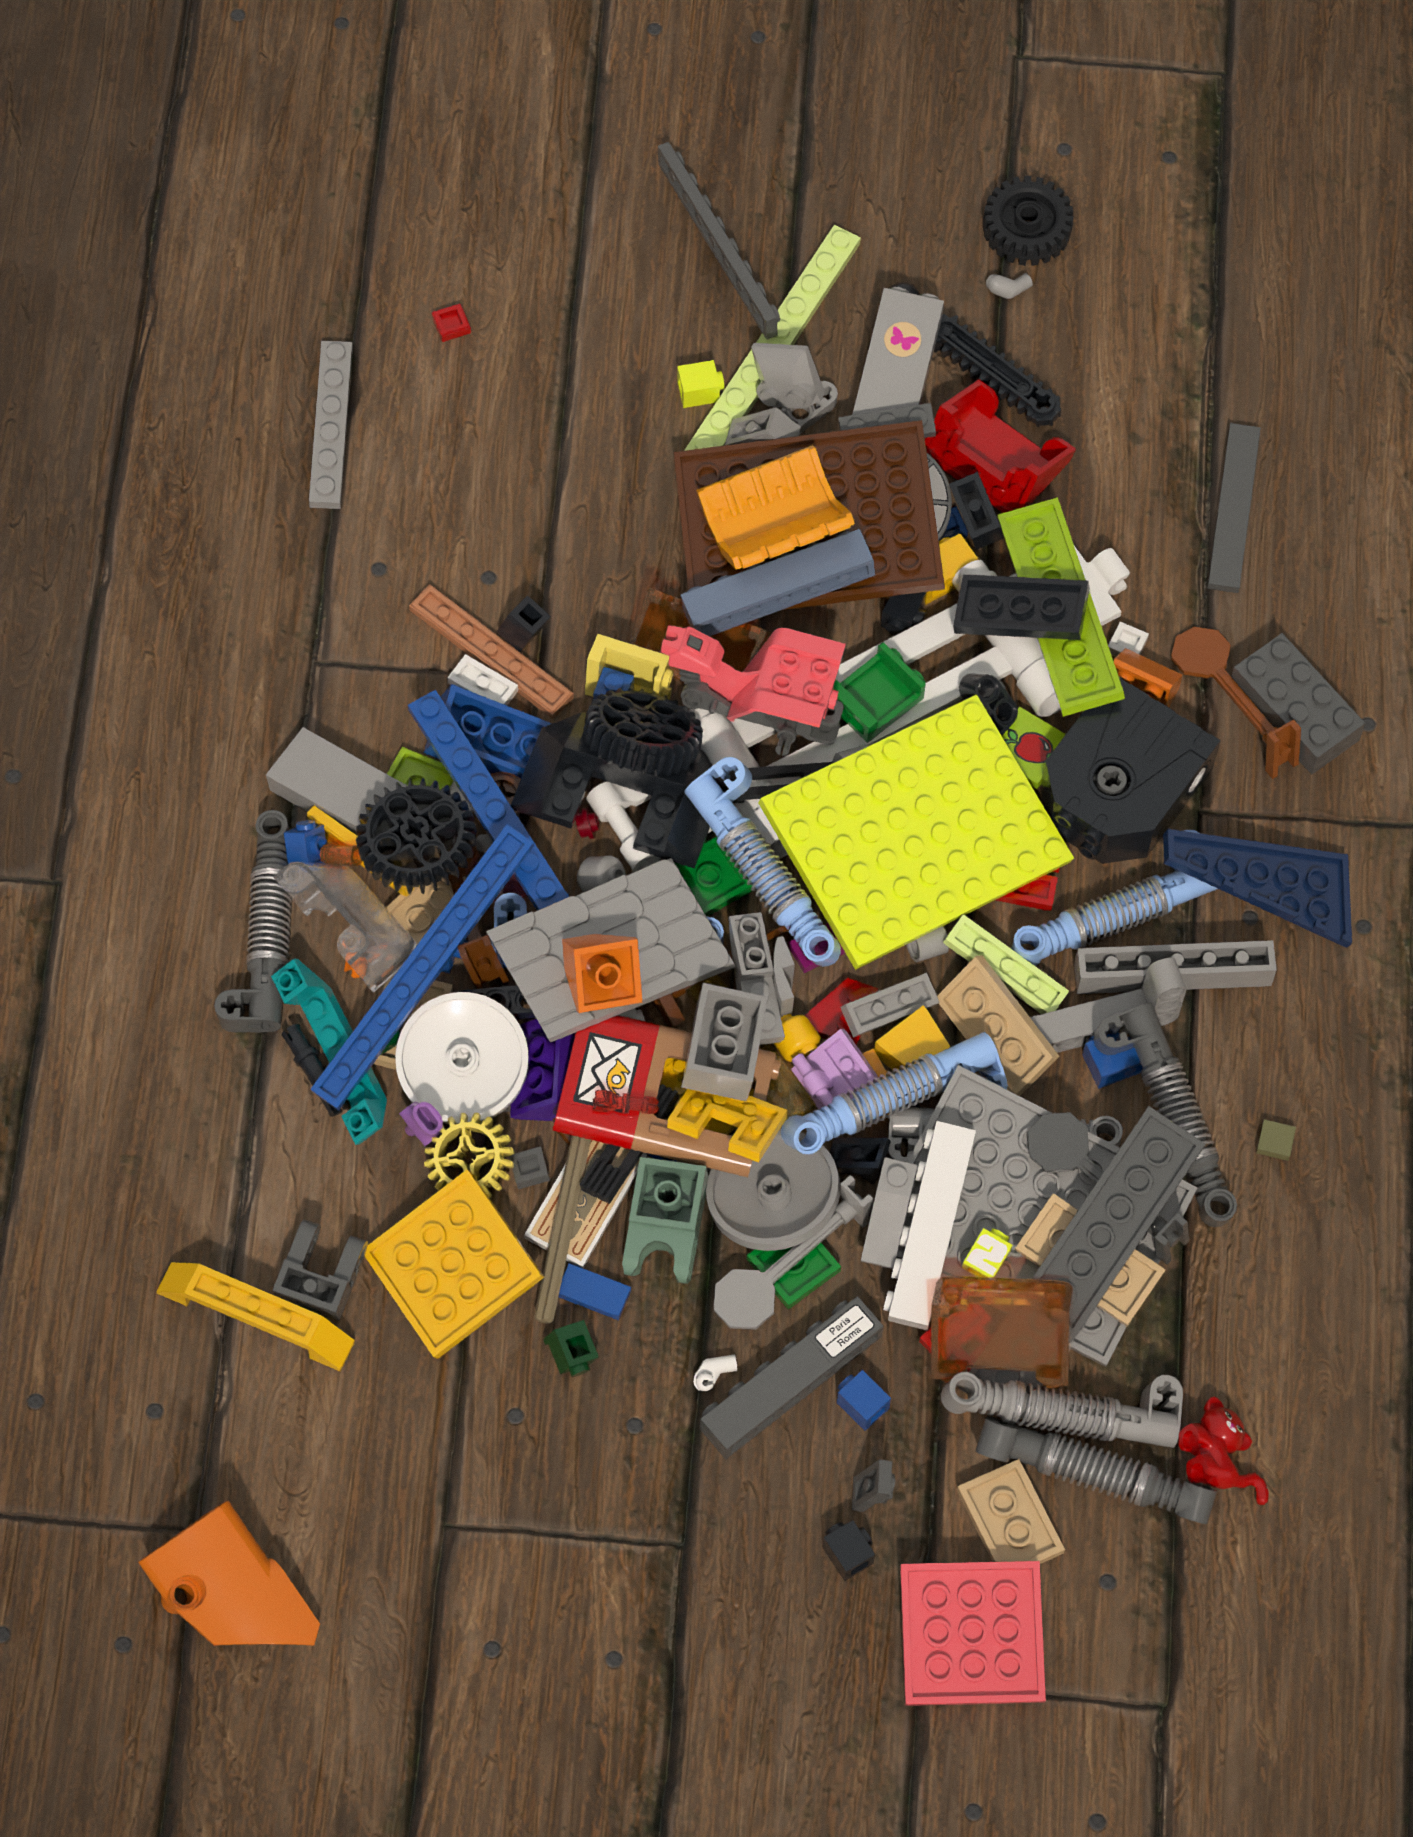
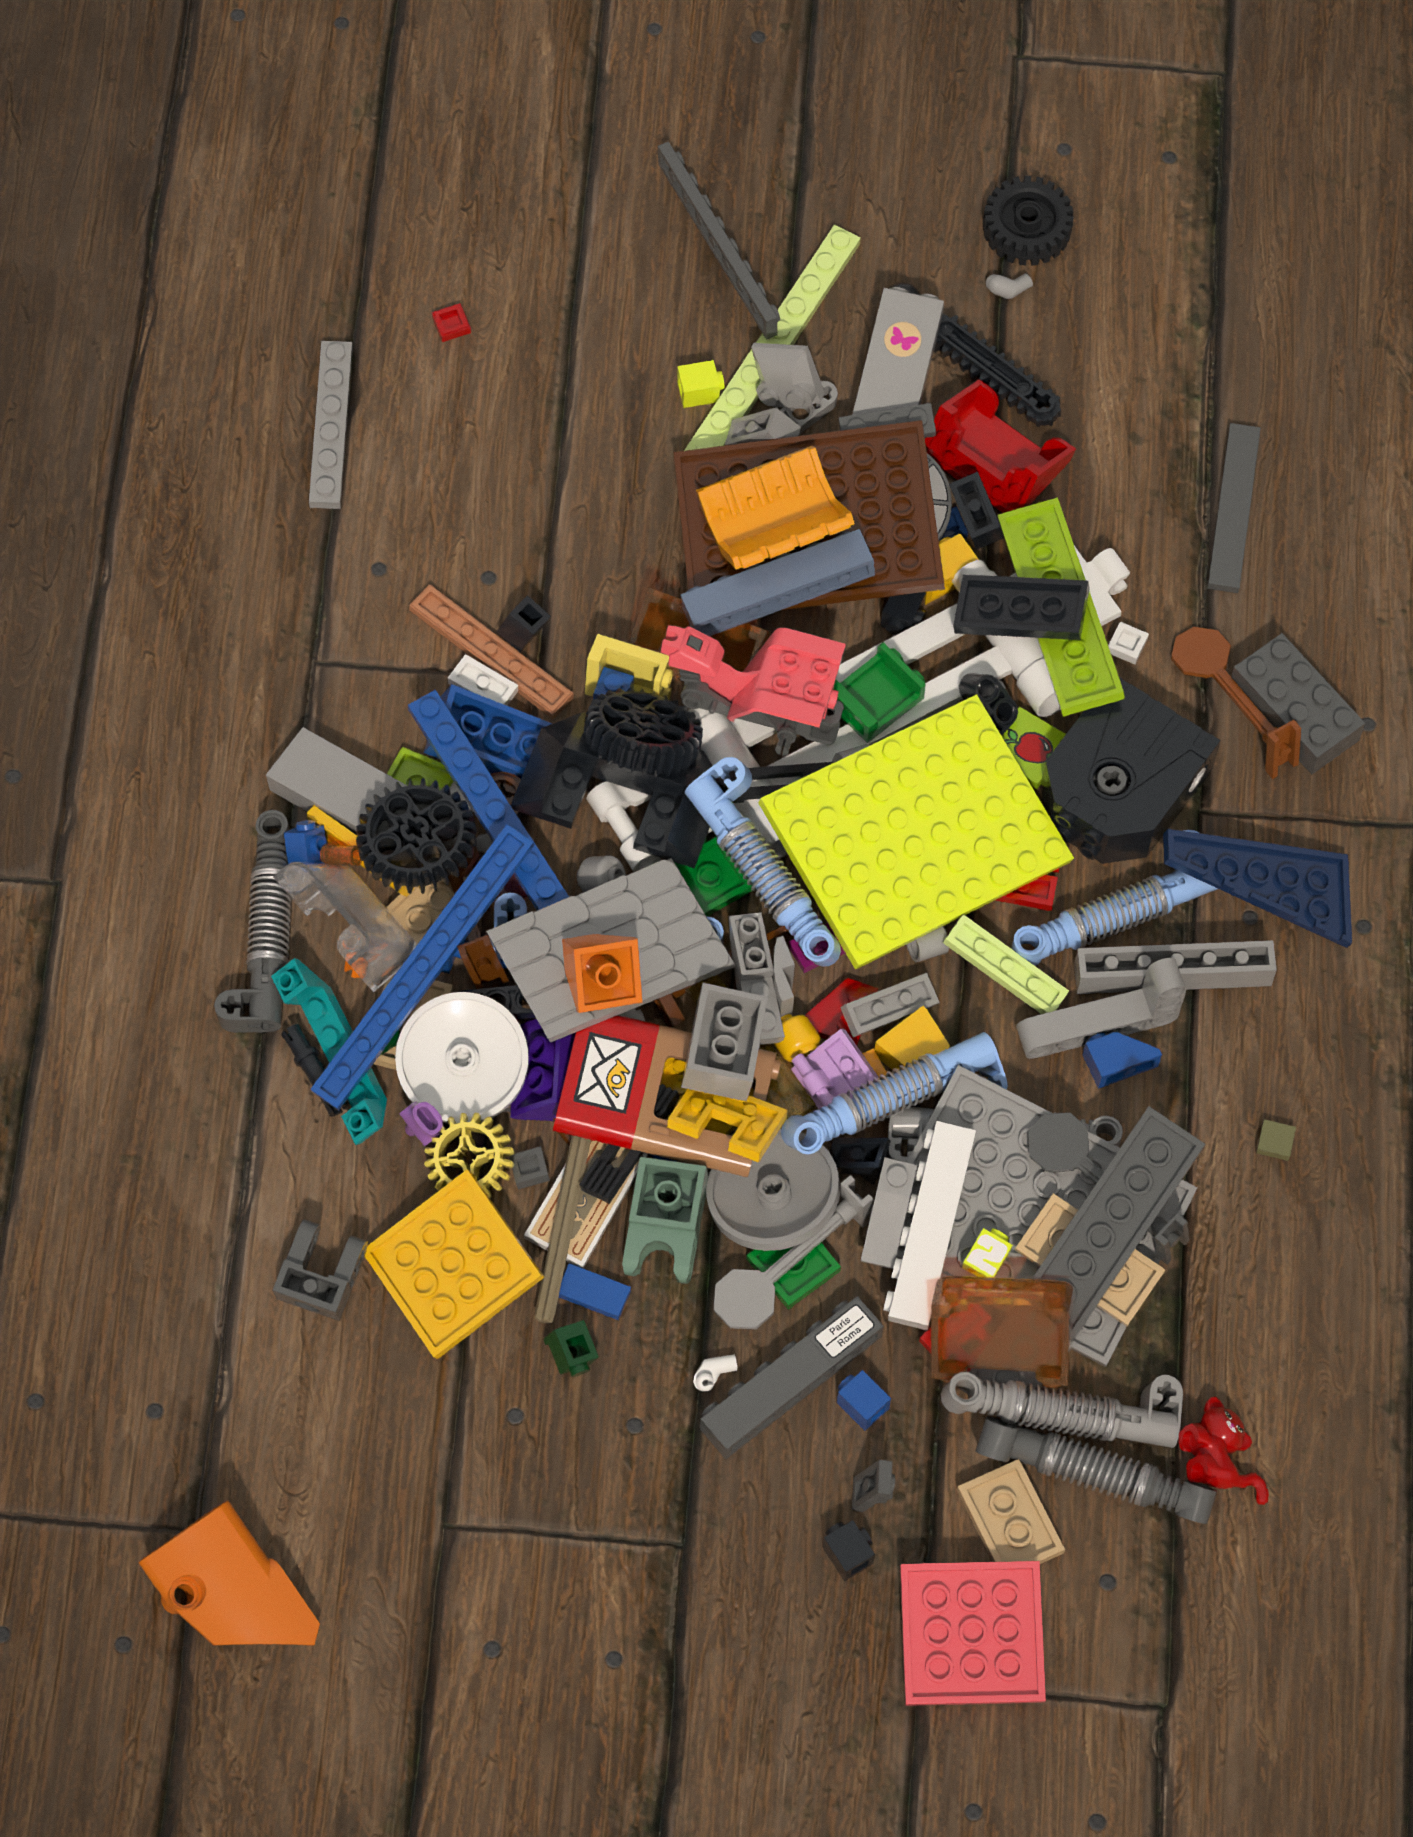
yellow slope [156,1262,355,1372] -> none
dark red plate [575,807,600,839] -> none
clear red piece [593,1090,659,1114] -> none
tan plate [937,955,1060,1096] -> none
dark grey piece [1093,1003,1237,1227] -> none
orange slope [1114,648,1183,707] -> none

